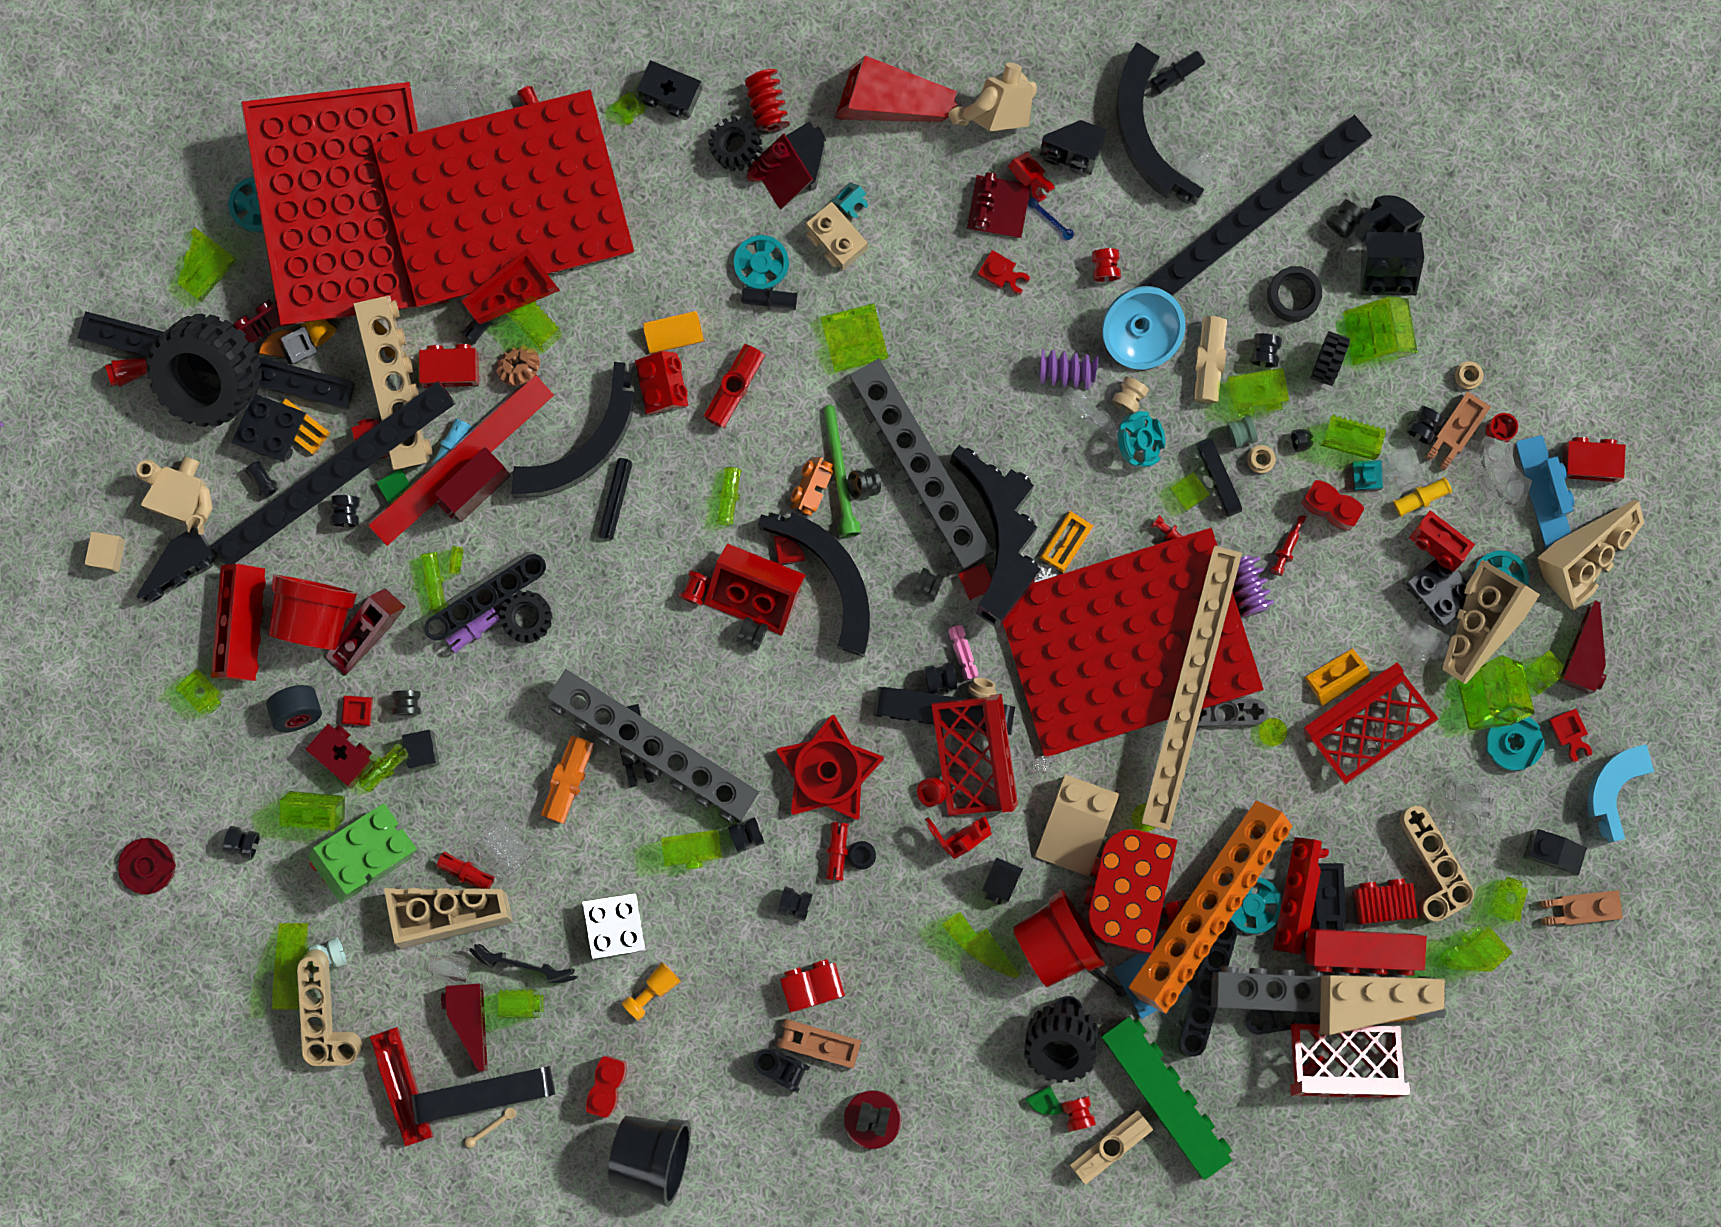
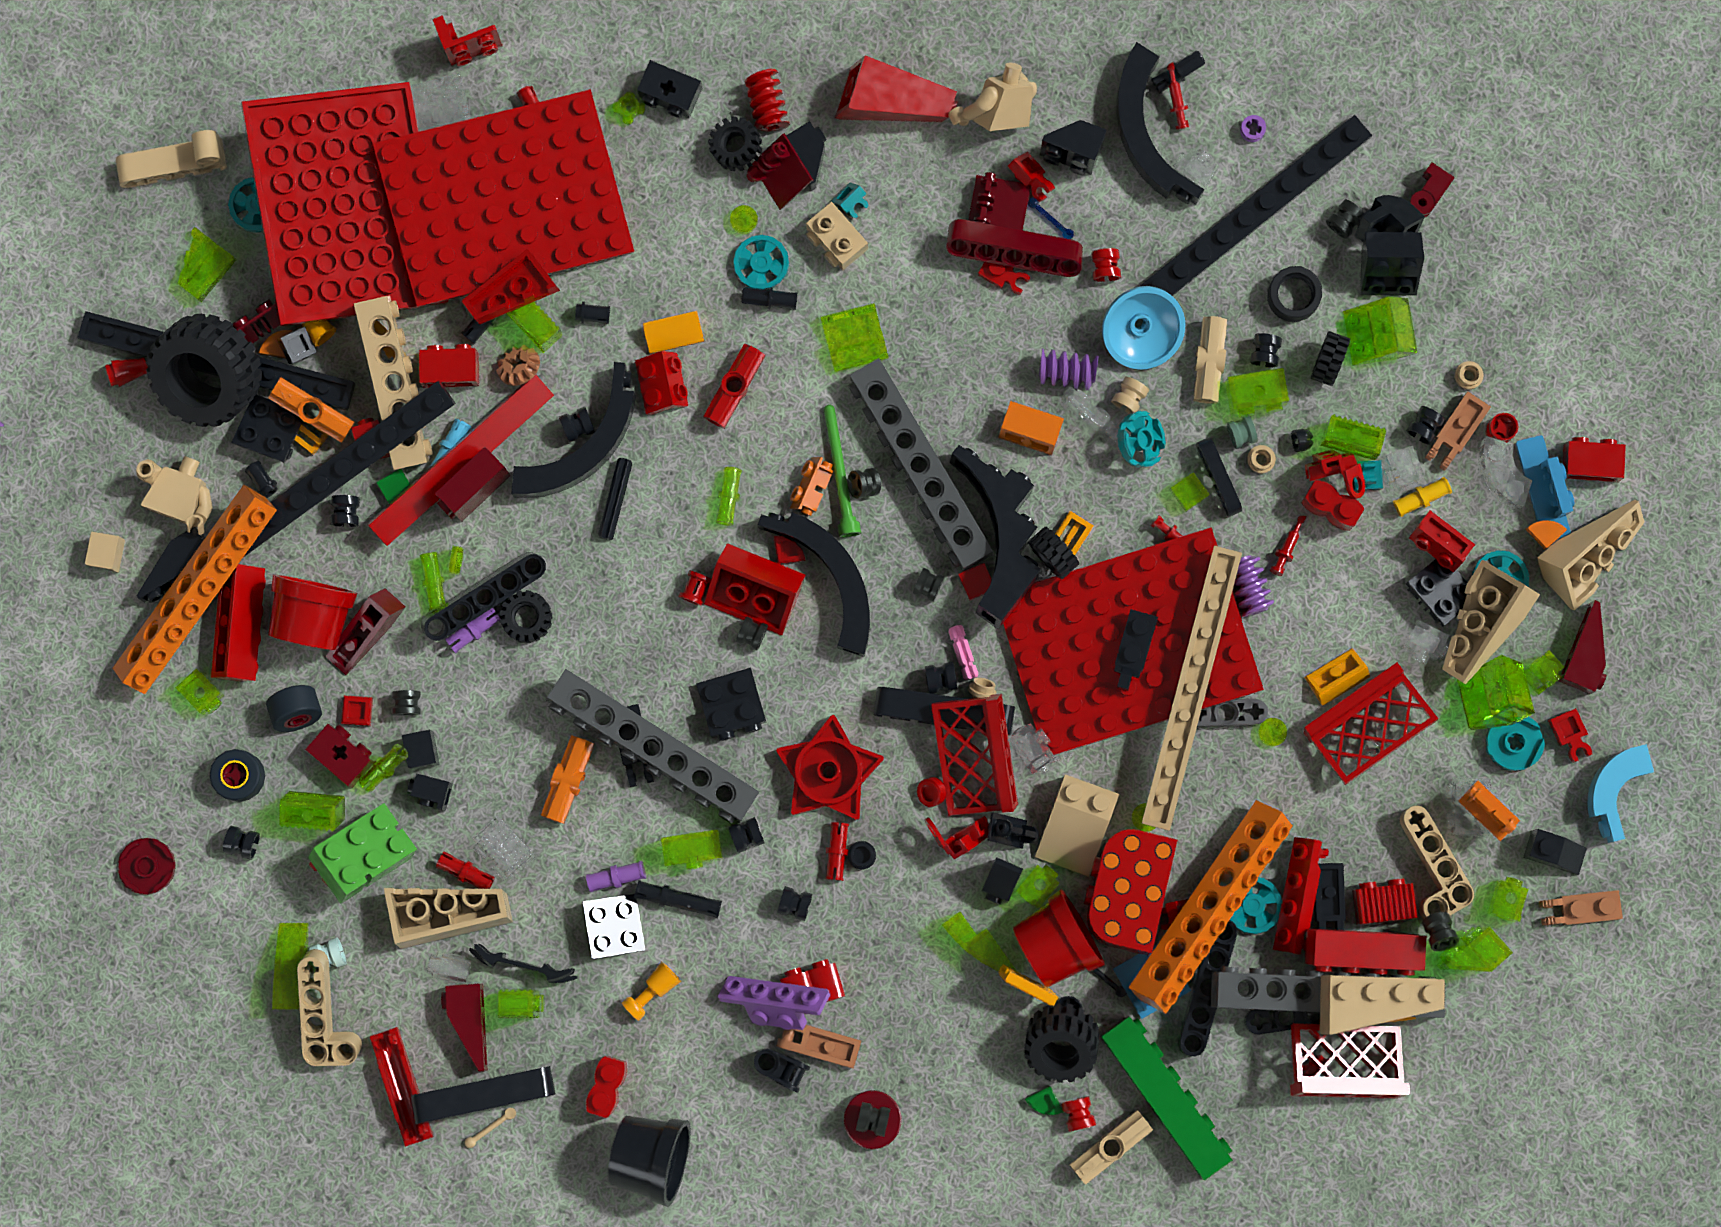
none -> orange brick [112,485,277,694]
none -> tan beam [115,130,227,188]
none -> black wheel [209,749,265,802]
none -> orange piece [268,377,354,443]
none -> black brick [407,773,453,811]
none -> red bracket [432,15,503,66]
none -> black wheel [559,406,595,443]
none -> black pin [575,301,610,324]
none -> medium lavender pin [586,861,646,892]
none -> black pin [634,880,722,919]
none -> black plate [696,667,767,741]
none -> medium lavender bracket [718,976,830,1030]
none -> clear neon green tile [730,205,758,234]
none -> dark red beam [946,219,1083,277]
none -> black hinge [987,812,1039,849]
none -> light orange tile [998,964,1059,1006]
none -> orange hinge [999,401,1064,455]
none -> clear brick [1008,723,1056,775]
none -> clear neon green brick [1015,864,1060,910]
none -> black tyre [1028,527,1079,579]
none -> black hinge [1114,609,1158,691]
none -> red piece [1167,62,1189,130]
none -> medium lavender bush [1240,115,1266,142]
none -> red piece [1305,449,1365,499]
none -> dark red leg [1409,162,1455,218]
none -> pearl dark grey wheel [1422,912,1459,952]
none -> orange hinge [1458,780,1520,841]
none -> orange tile [1526,520,1567,550]

